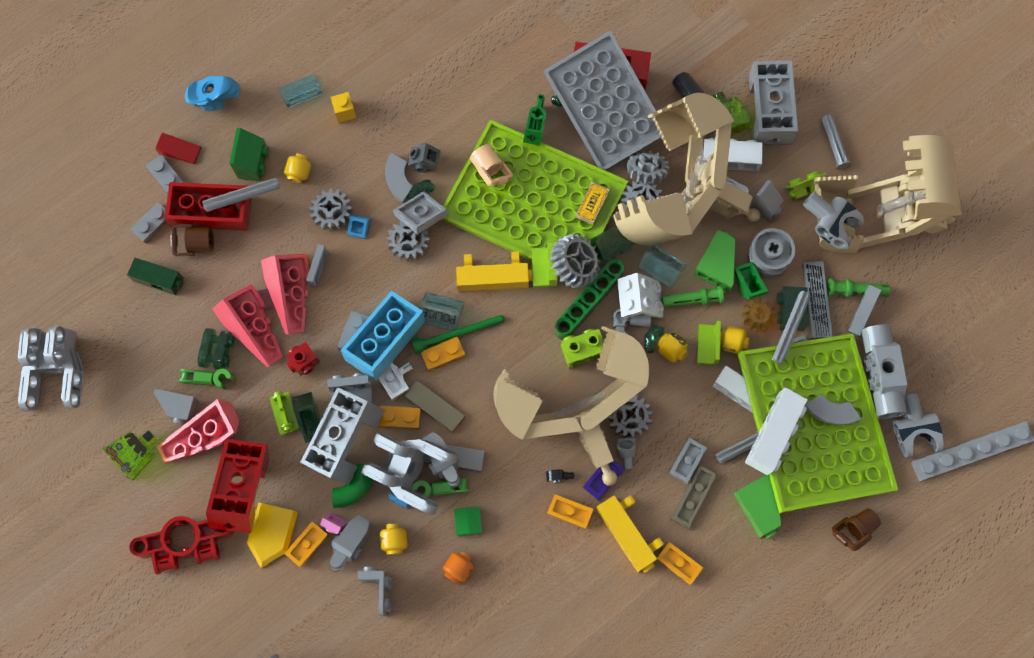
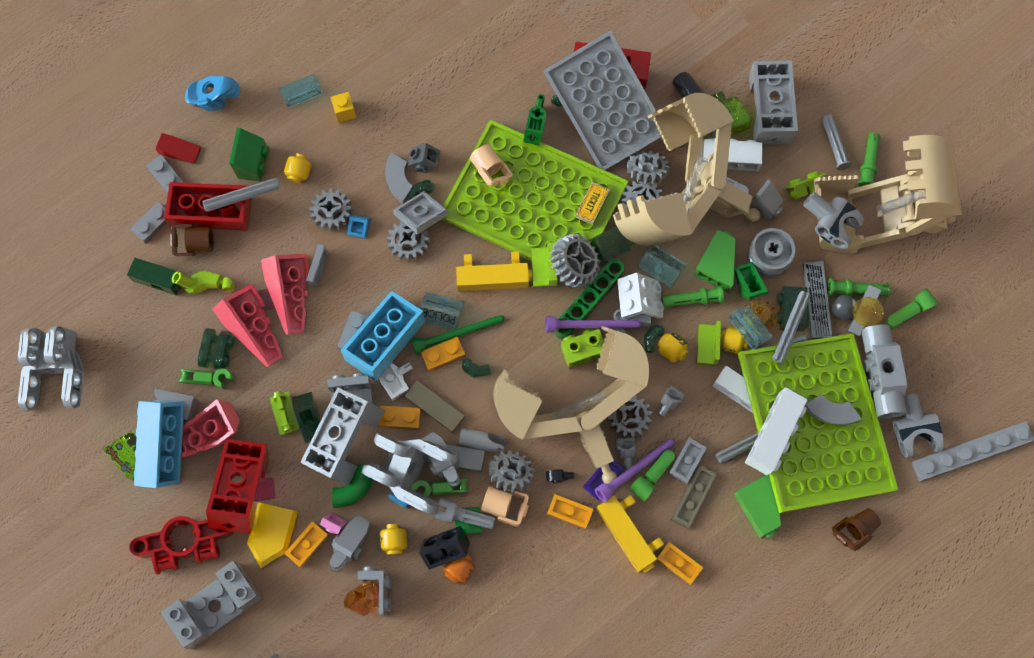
red brick [286,342,320,376] -> none
none -> medium azure brick [134,400,184,488]
none -> light grey plate [160,561,263,650]
none -> lime arm [172,271,234,294]
none -> clear pink tile [255,477,276,502]
none -> clear orange piece [344,581,379,616]
none -> black brick [419,526,470,570]
none -> light grey piece [435,498,495,529]
none -> light grey piece [459,428,507,453]
none -> clear green arm [462,358,491,378]
none -> light nougat piece [481,486,529,527]
none -> light grey gear [488,450,534,493]
none -> medium lavender piece [545,316,641,333]
none -> medium lavender piece [595,439,675,503]
none -> bright green piece [629,450,675,502]
none -> light grey piece [658,385,685,417]
none -> clear light blue panel [729,305,773,349]
none -> dark grey piece [832,295,857,320]
none -> clear yellow plate [852,297,884,327]
none -> bright green pin [857,132,881,187]
none -> bright green piece [885,288,939,329]

